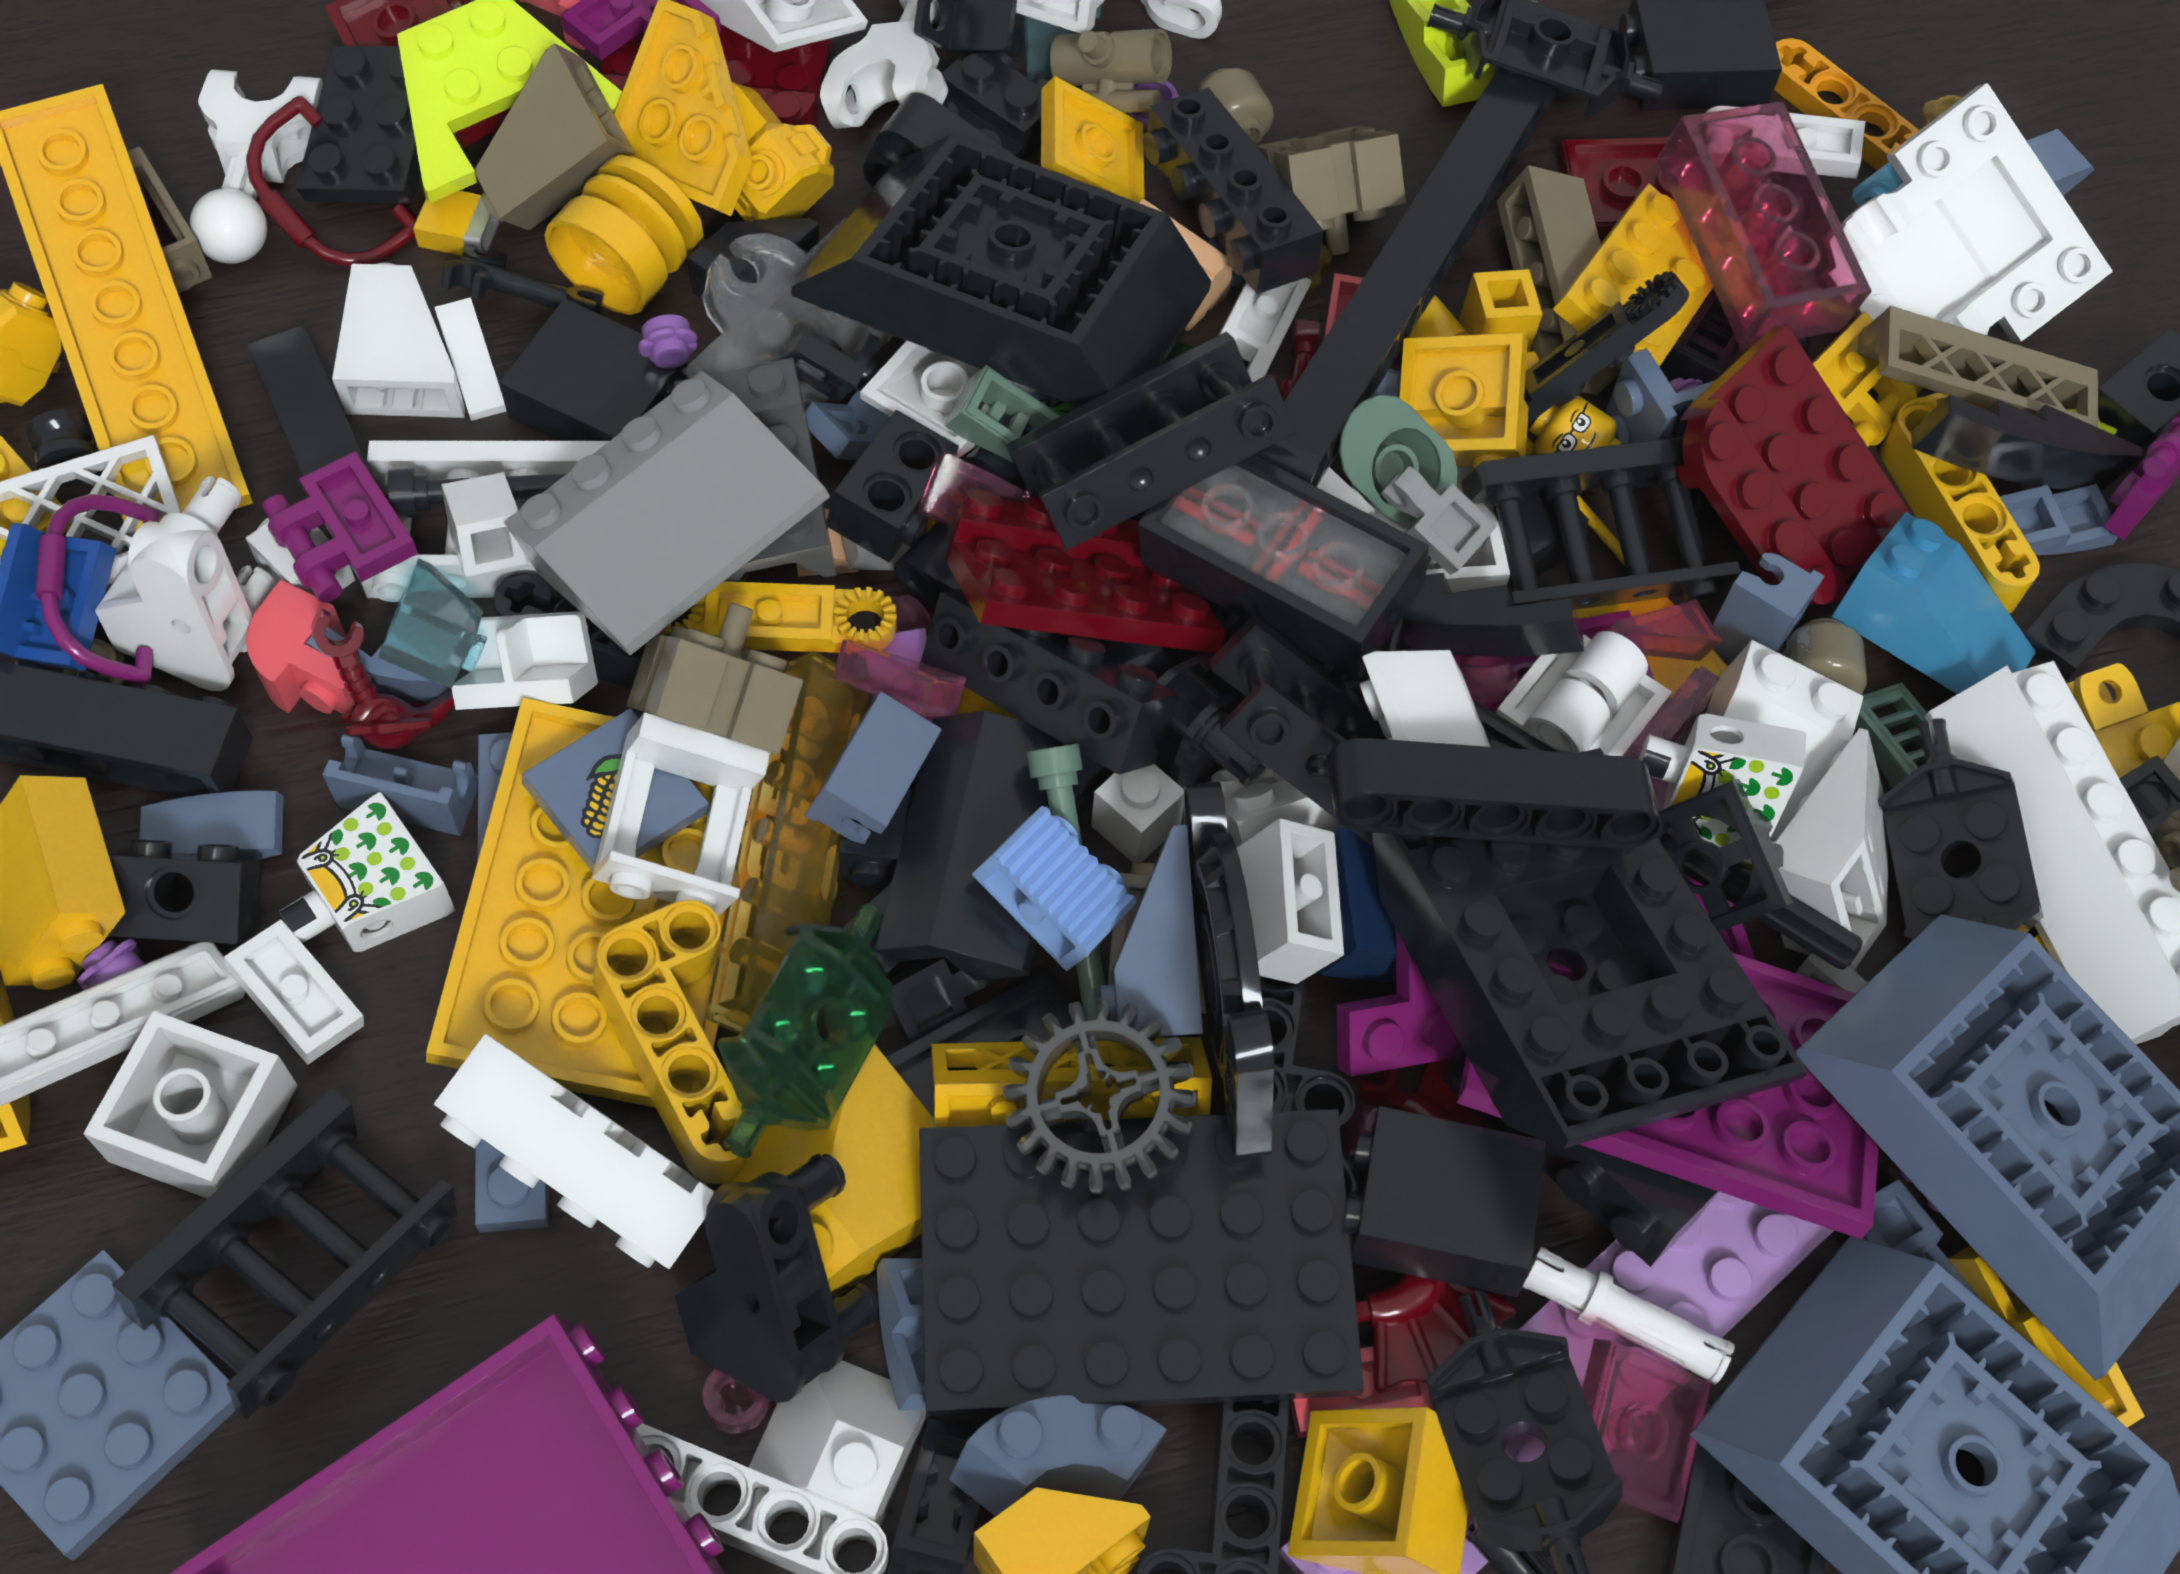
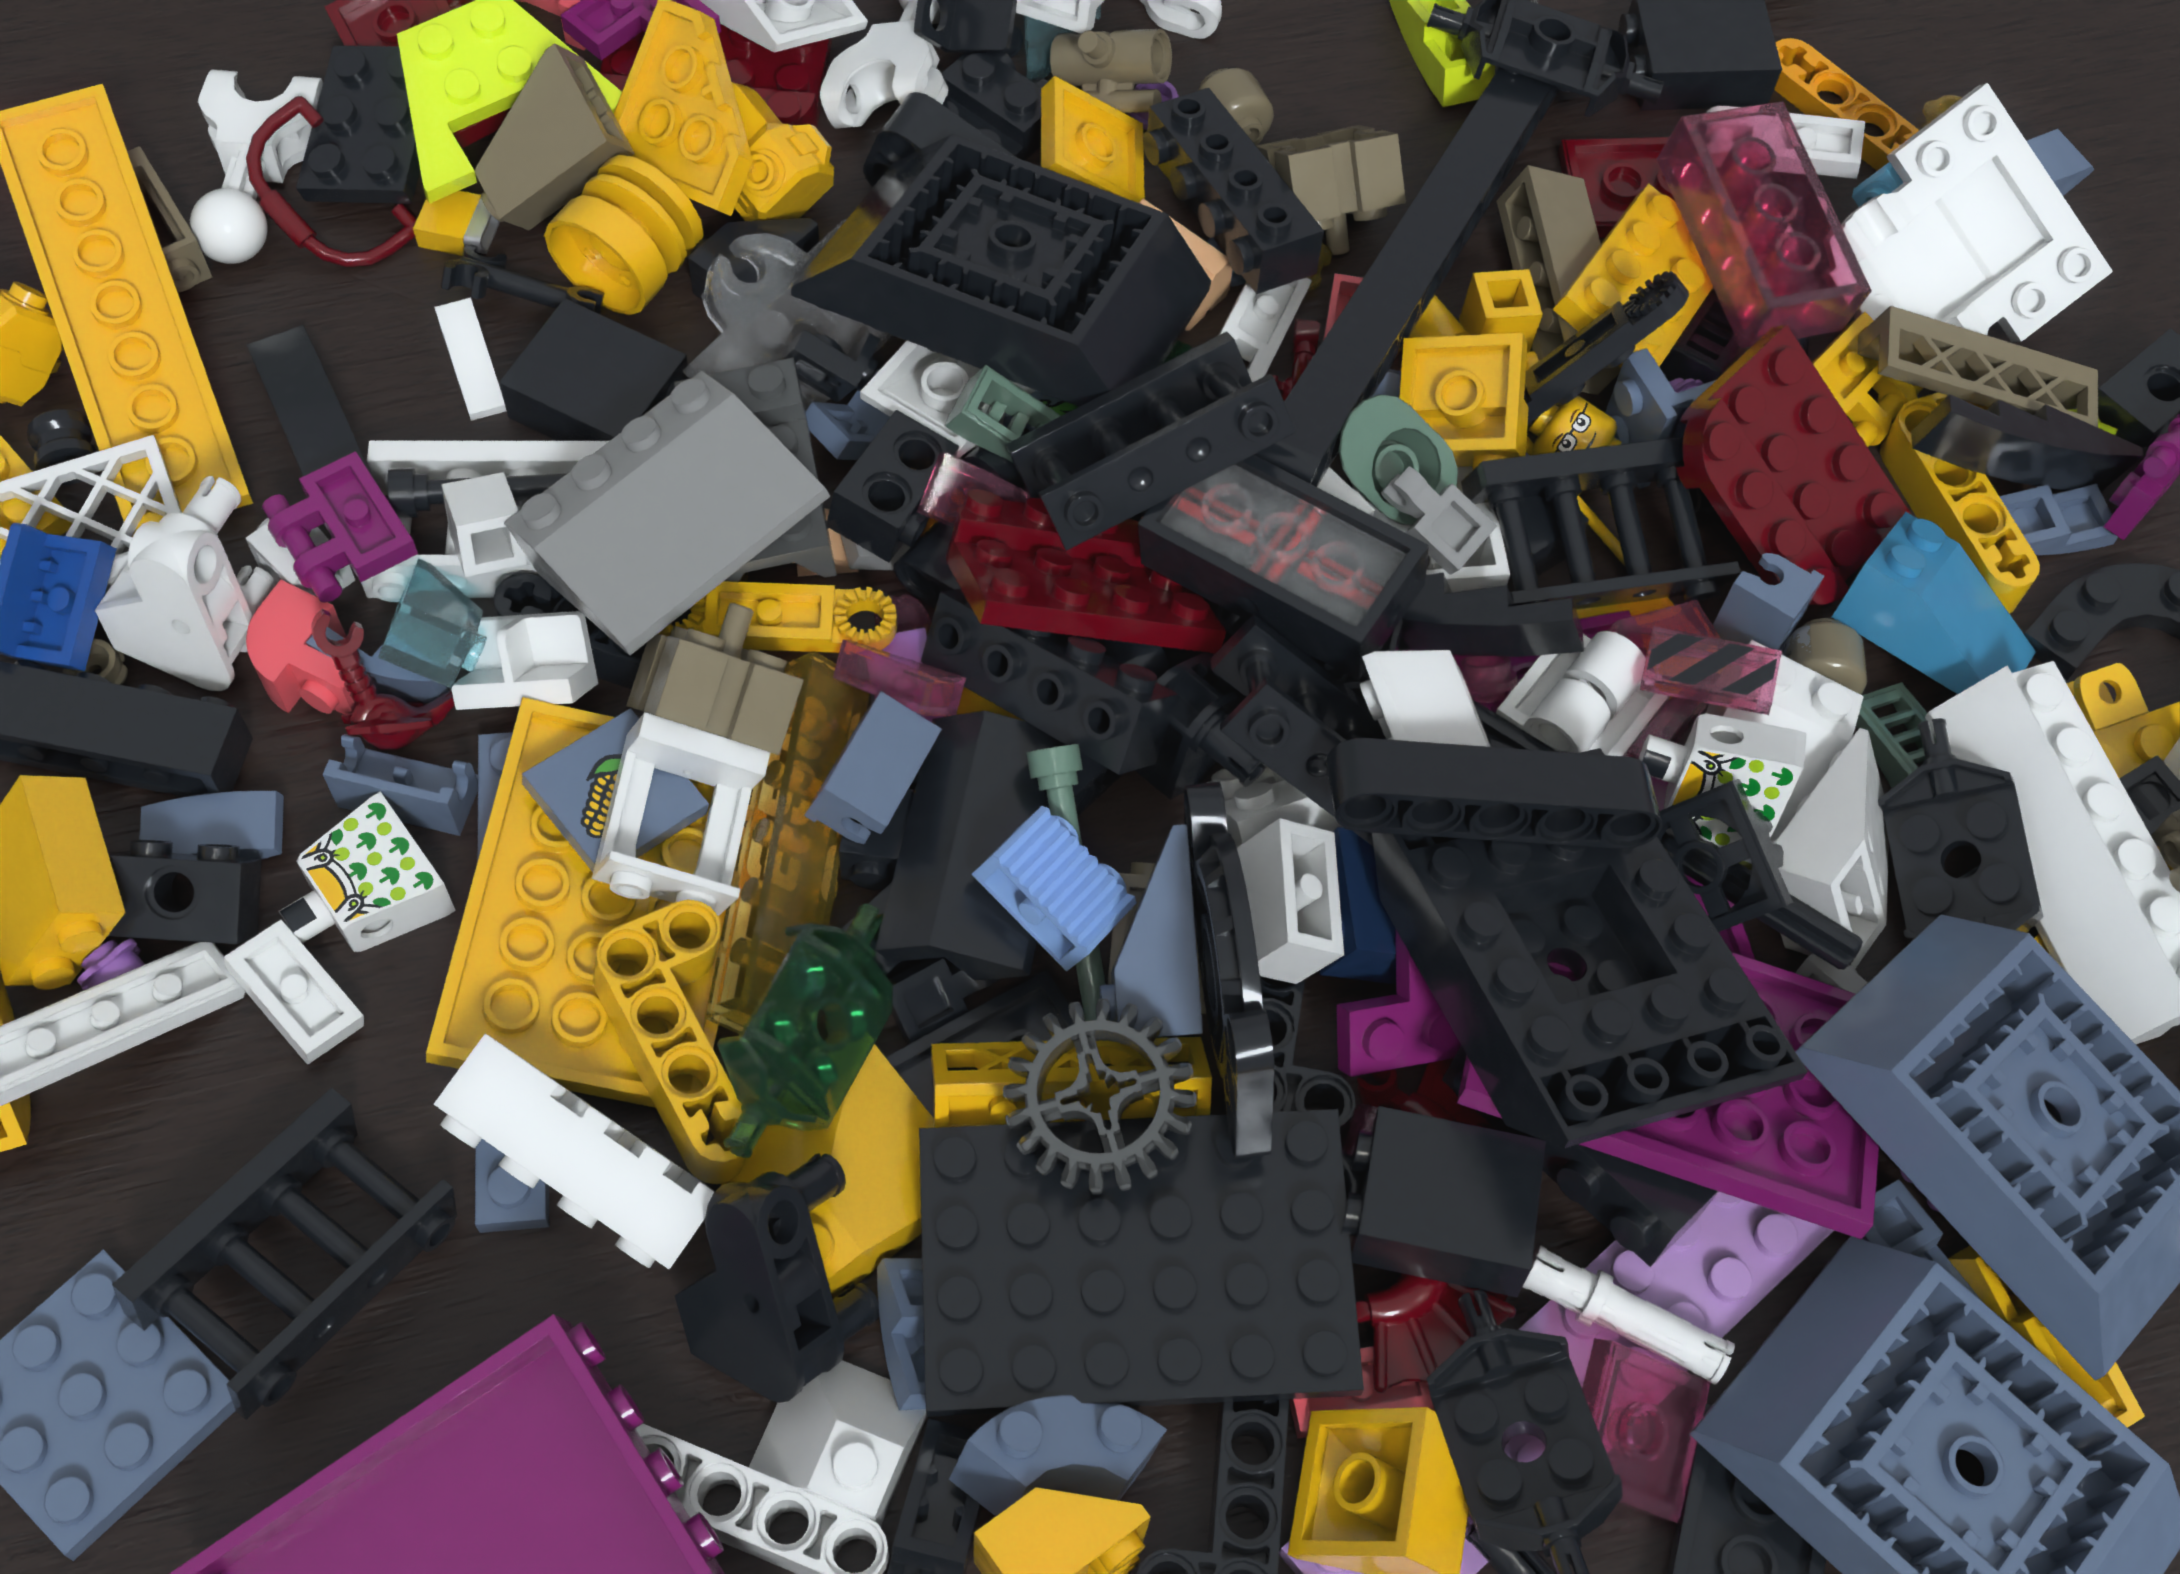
magenta piece [35,494,160,684] -> none
white brick [83,1010,298,1199] -> none
white slope [332,263,465,418] -> none
medium lavender plate [638,314,697,368] -> none
clear pink bush [703,1368,769,1434] -> none
white brick [1091,764,1184,862] -> none
none -> clear pink tile [1640,626,1782,715]

